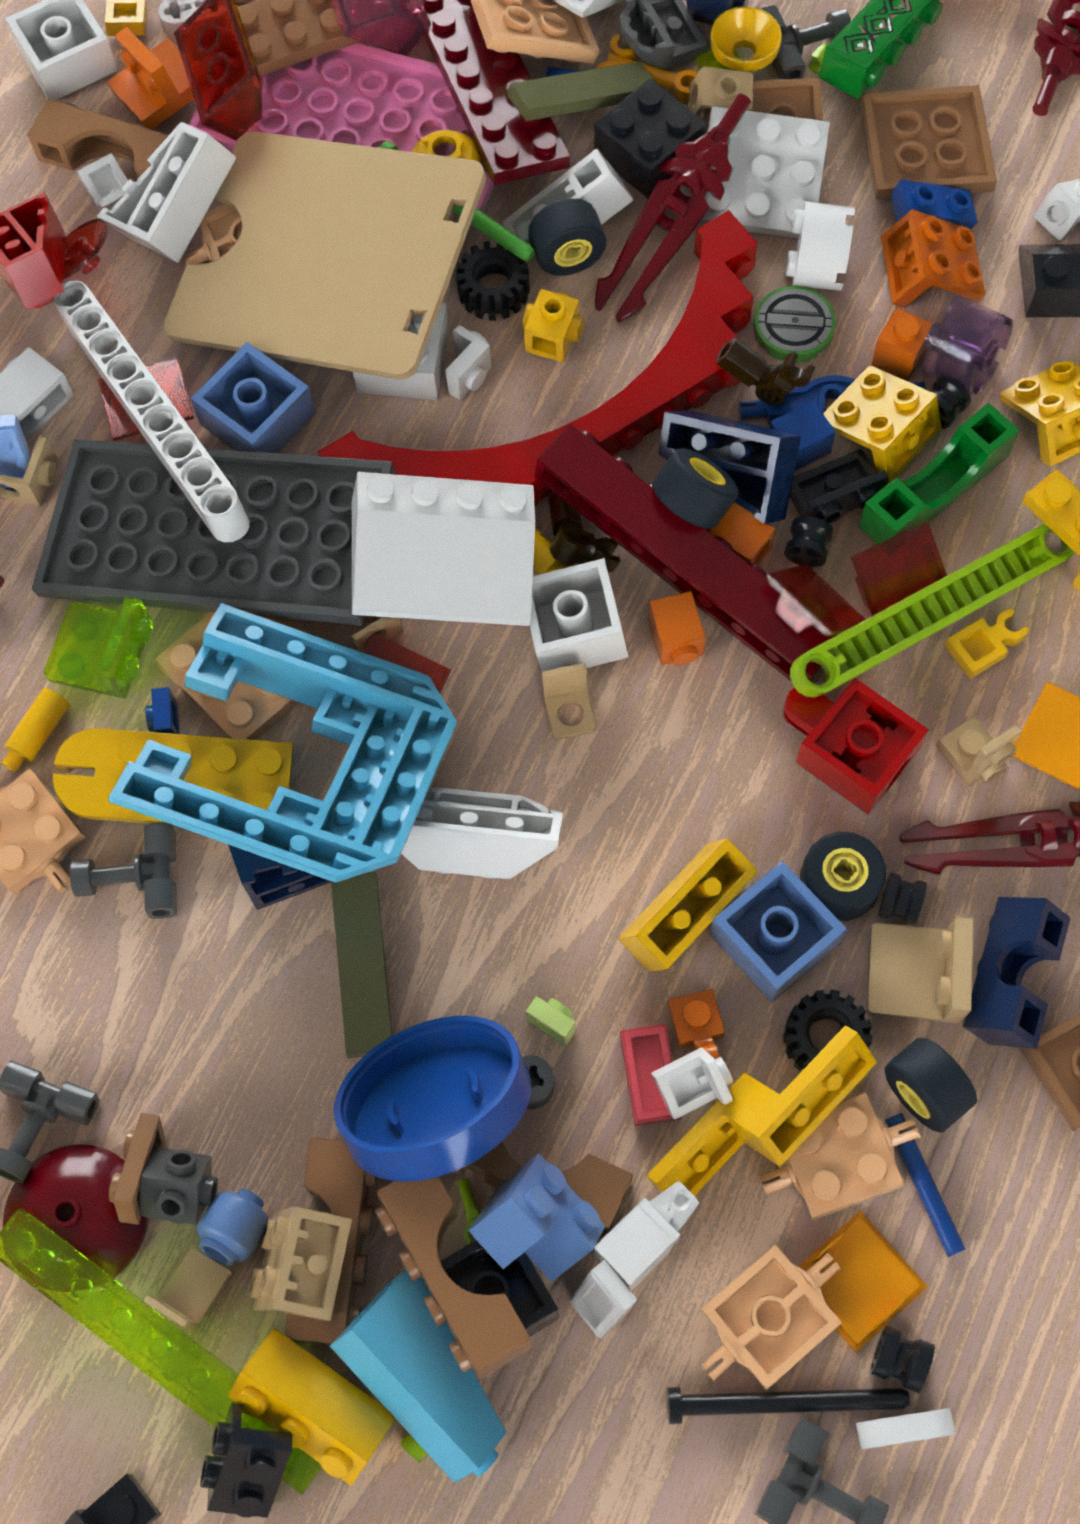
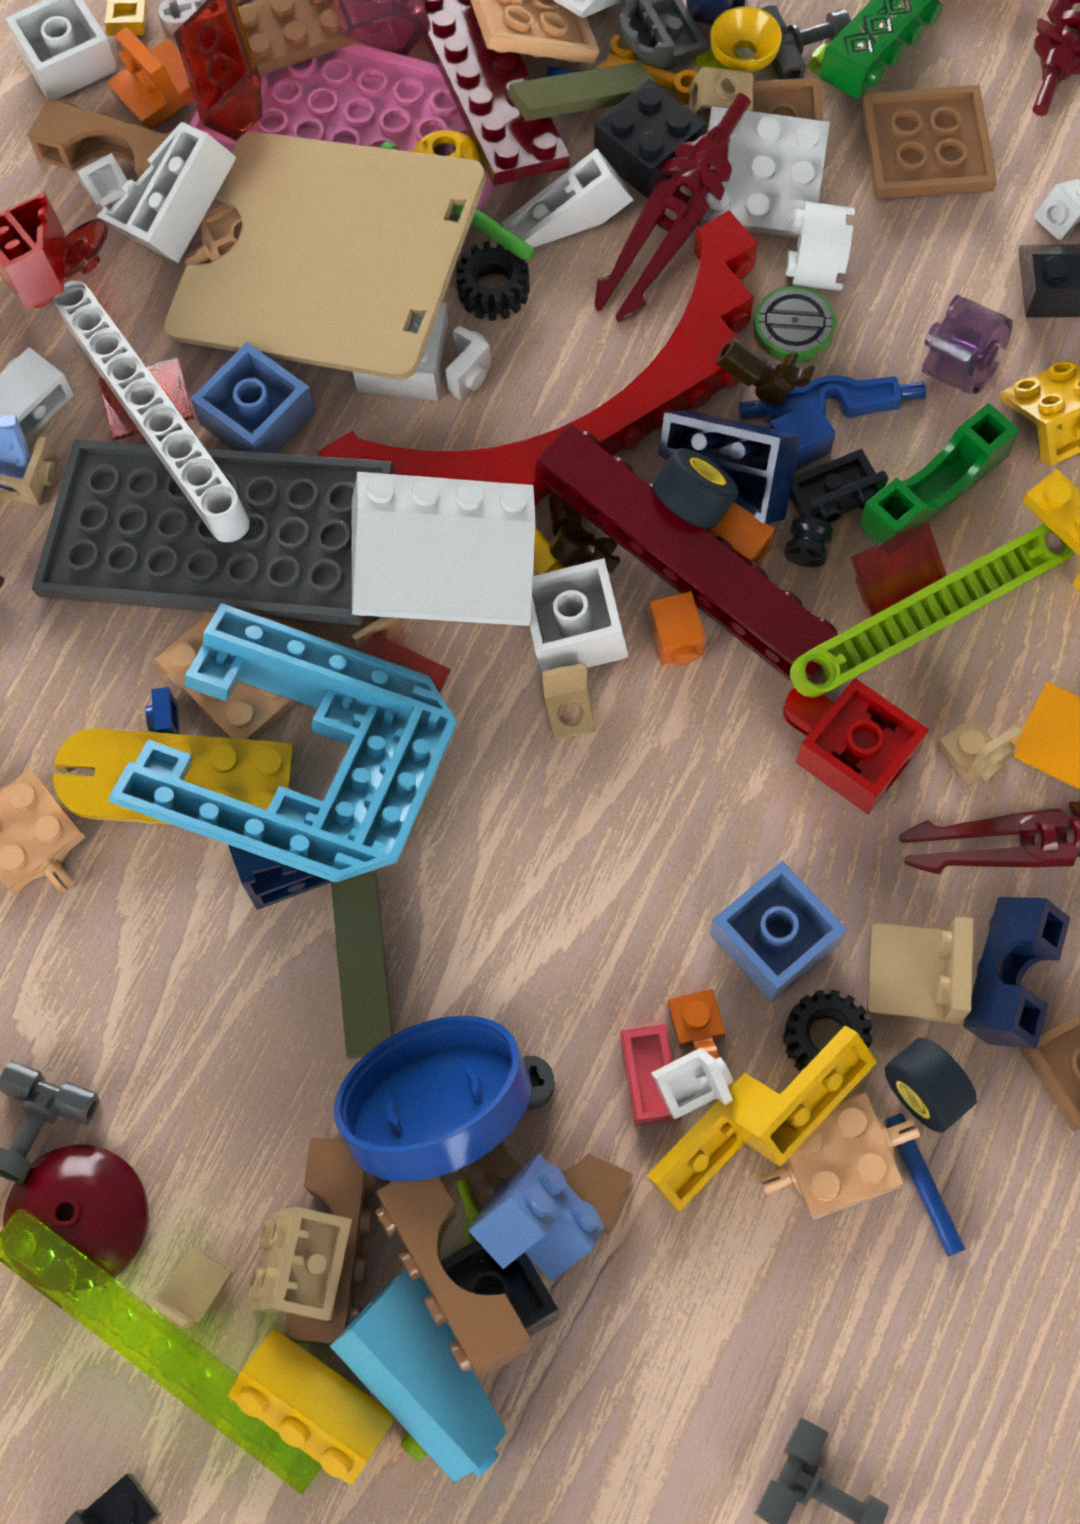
yellow cylinder [1,688,70,773] -> none
clear neon green bracket [44,596,153,699] -> none
dark grey bar [70,823,177,919] -> none
medium nougat plate [109,1113,165,1225] -> none
dark grey brick [140,1148,218,1225] -> none
medium blue head [196,1189,268,1266] -> none
black bracket [200,1403,292,1518] -> none
white wedge [401,787,563,880] -> none
yellow brick [522,289,585,363] -> none
yellowish green plate [526,996,576,1047] -> none
black wheel [528,198,607,276] -> none
white tile [569,1260,638,1338] -> none
white hinge [594,1181,699,1291] -> none
yellow brick [617,838,759,972] -> none
black bar [667,1387,910,1424] -> none
light nougat plate [700,1244,842,1390] -> none
clear red piece [766,564,866,636] -> none
light orange piece [798,1211,928,1353] -> none
black wheel [800,832,886,921] -> none
yellow bracket [823,366,942,483] -> none
white beam [856,1408,956,1450] -> none
black wheel [870,1325,935,1393] -> none
orange brick [871,307,934,382] -> none
black wheel [878,872,927,926] -> none
orange bracket [880,209,985,308] -> none
blue plate [891,179,978,230] -> none
black wheel [930,375,971,429] -> none
yellow plate [944,609,1029,679] -> none

